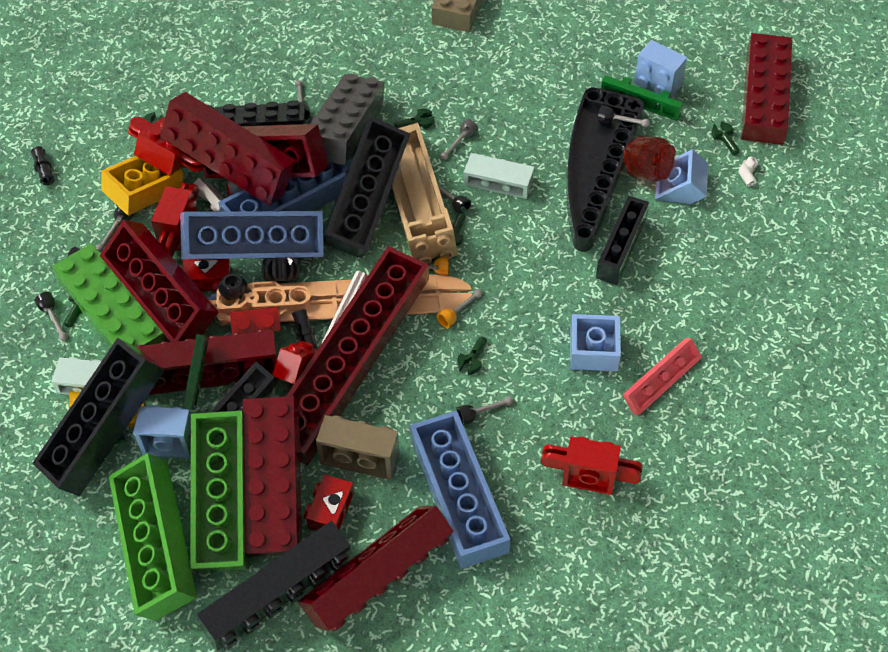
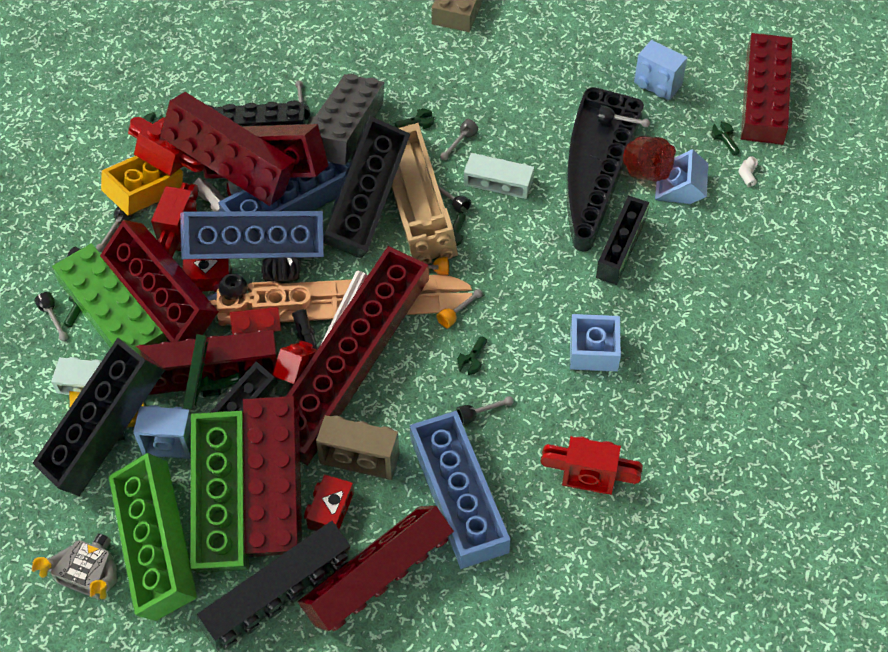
black pin [31,146,54,186] -> none
green hinge [601,75,683,121] -> none
coral plate [622,338,702,415] -> none
none -> torso [32,533,117,600]
none -> dark green bar [199,373,242,397]

